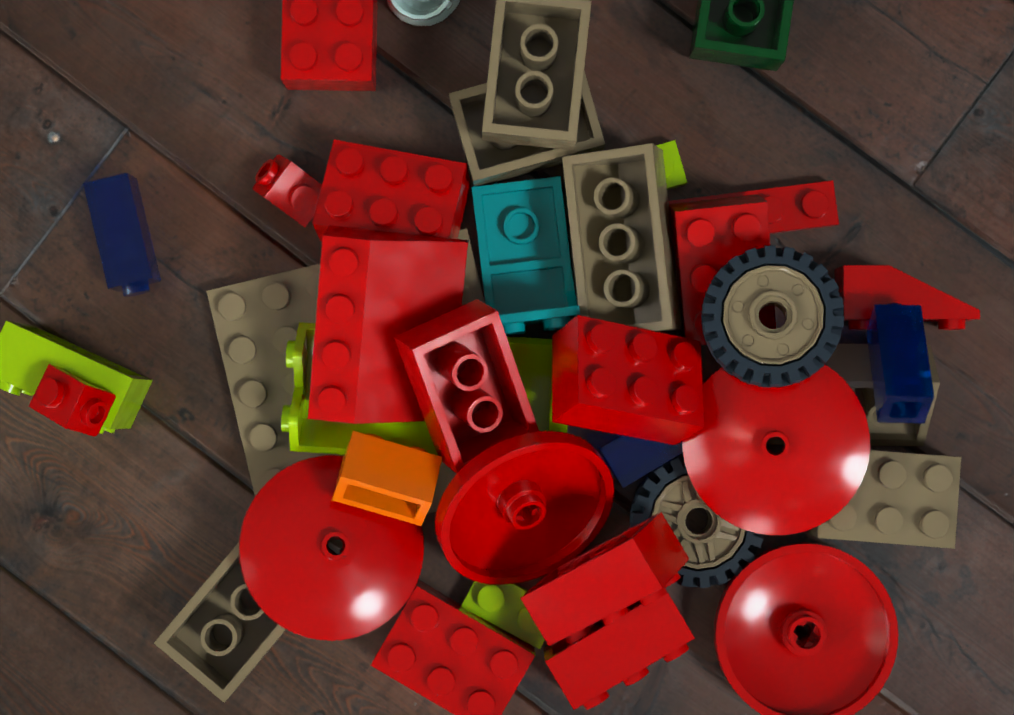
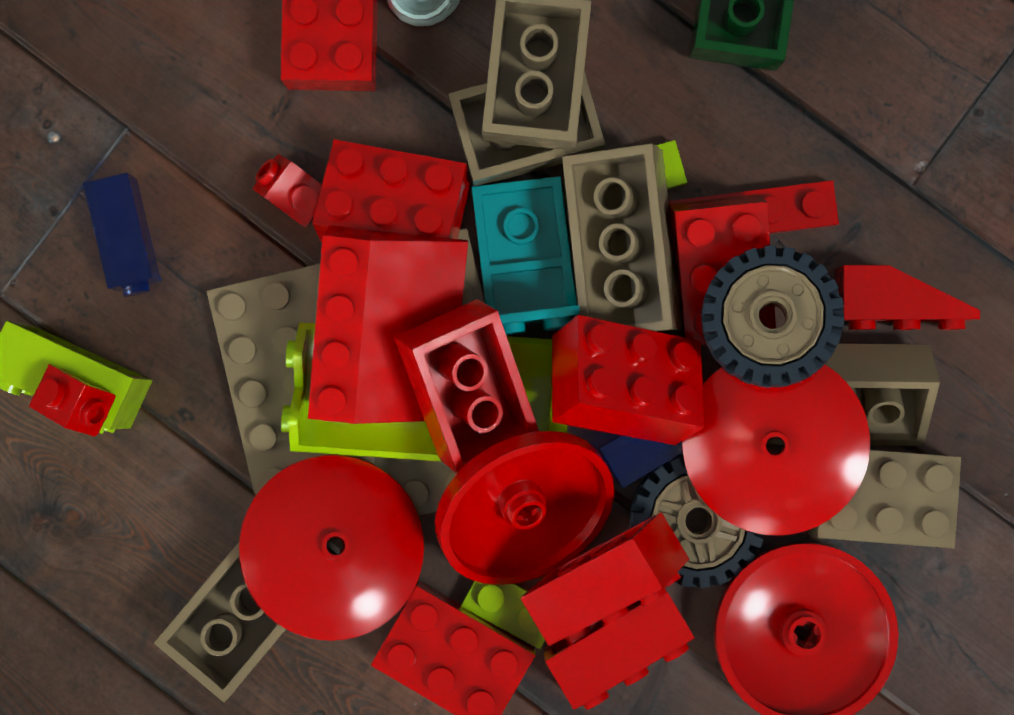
orange brick [332,431,442,526] -> none
clear blue brick [866,303,934,424] -> none

